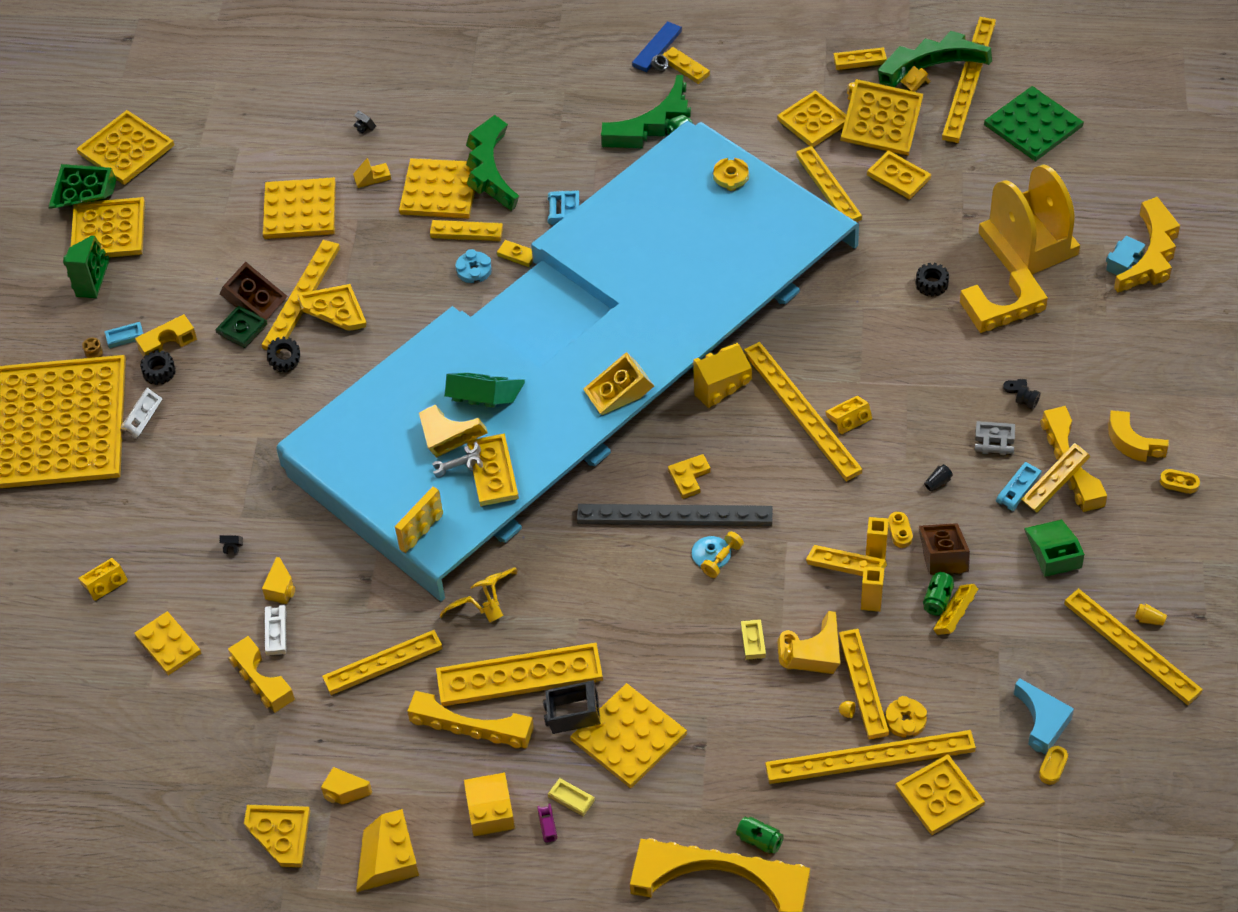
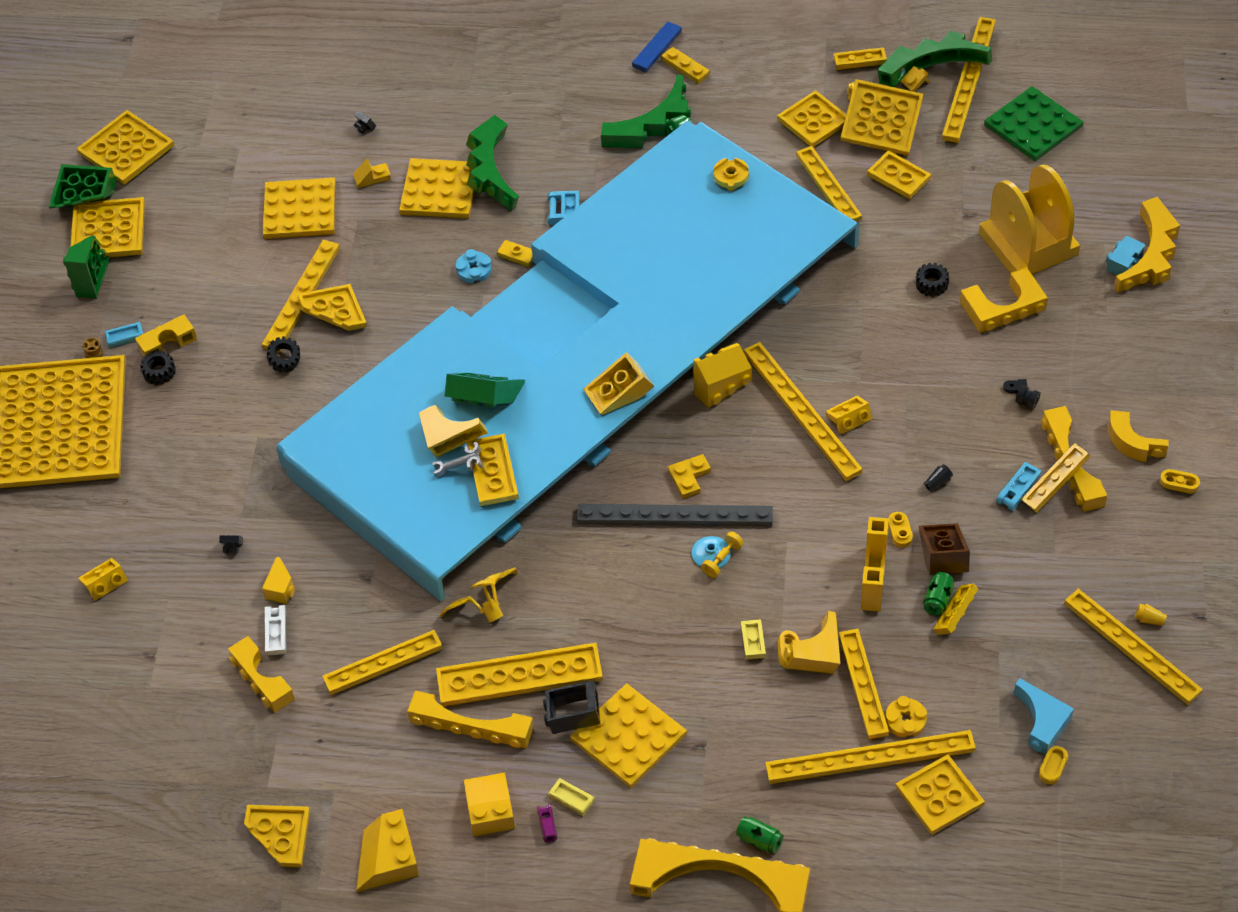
white plate [120,388,162,439] -> none
yellow plate [134,611,202,676] -> none
dark green plate [215,305,267,348] -> none
reddish brown slope [220,261,288,320] -> none
yellow slope [321,767,372,805] -> none
yellow plate [395,487,443,553] -> none
yellow plate [430,220,503,241] -> none
dark grey plate [651,54,668,71] -> none
yellow plate [806,545,887,576] -> none
yellow hinge [839,701,856,718] -> none
light grey plate [975,421,1015,455] -> none
green slope [1024,519,1085,577] -> none

